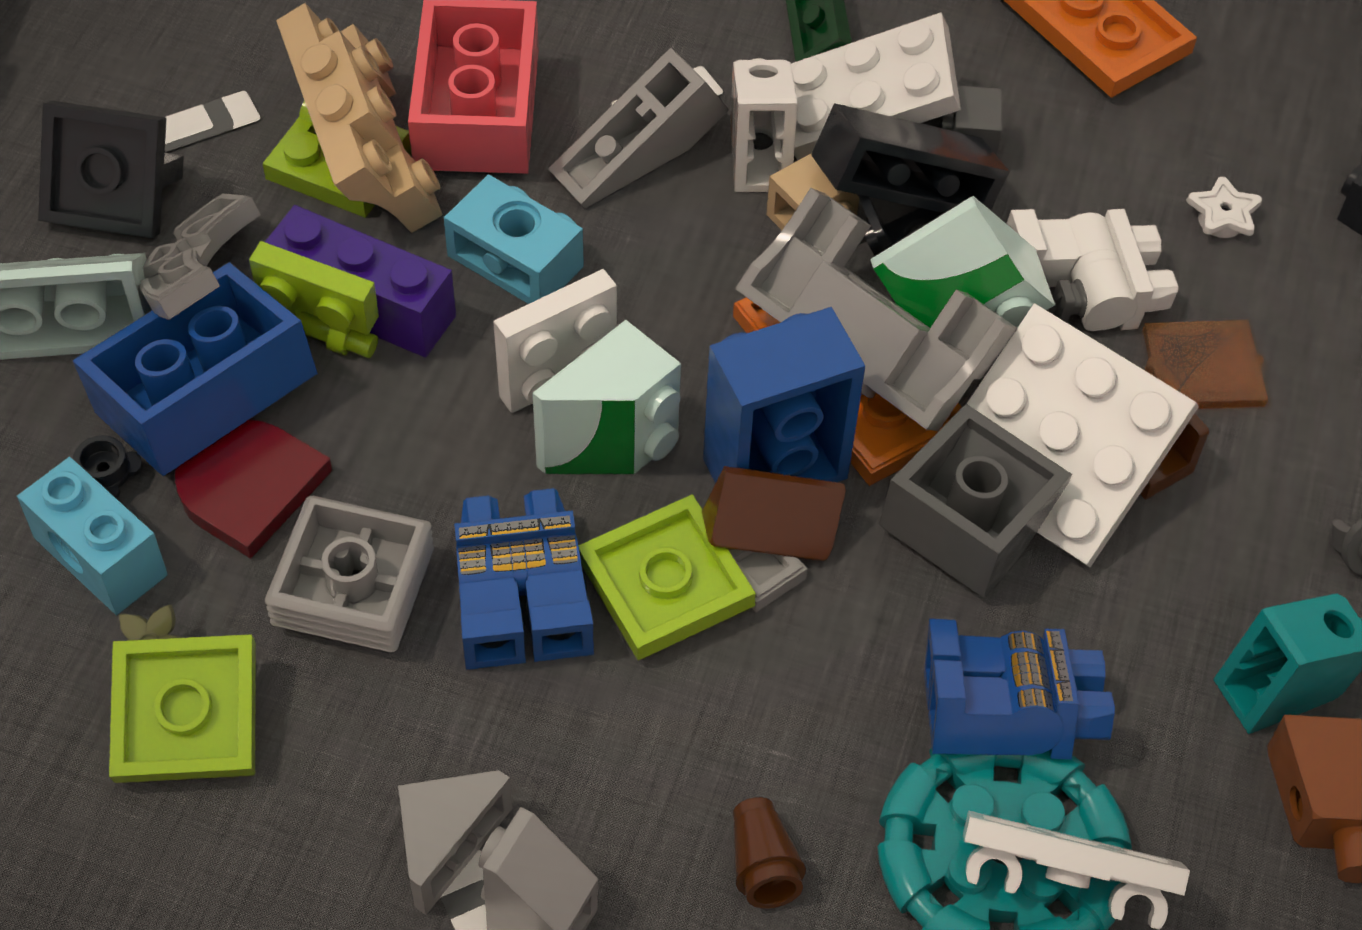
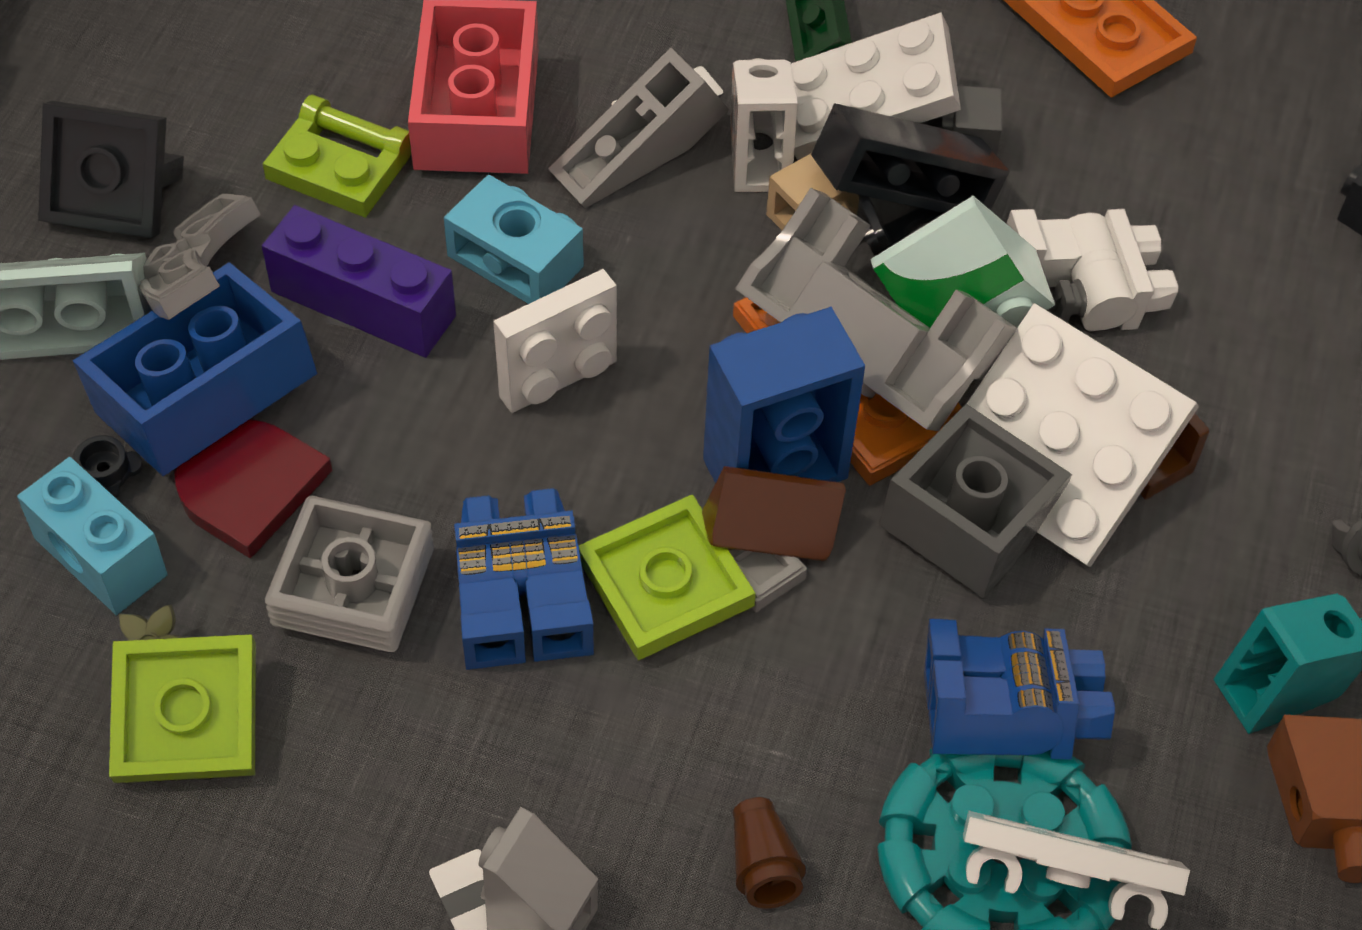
white sticker [165,91,261,153] -> none
lime plate [249,241,379,358] -> none
tan bracket [276,3,443,233] -> none
light grey slope [398,770,513,915] -> none
light aqua slope [533,320,681,474] -> none
clear orange piece [1143,320,1268,409] -> none
white plate [1186,177,1262,238] -> none

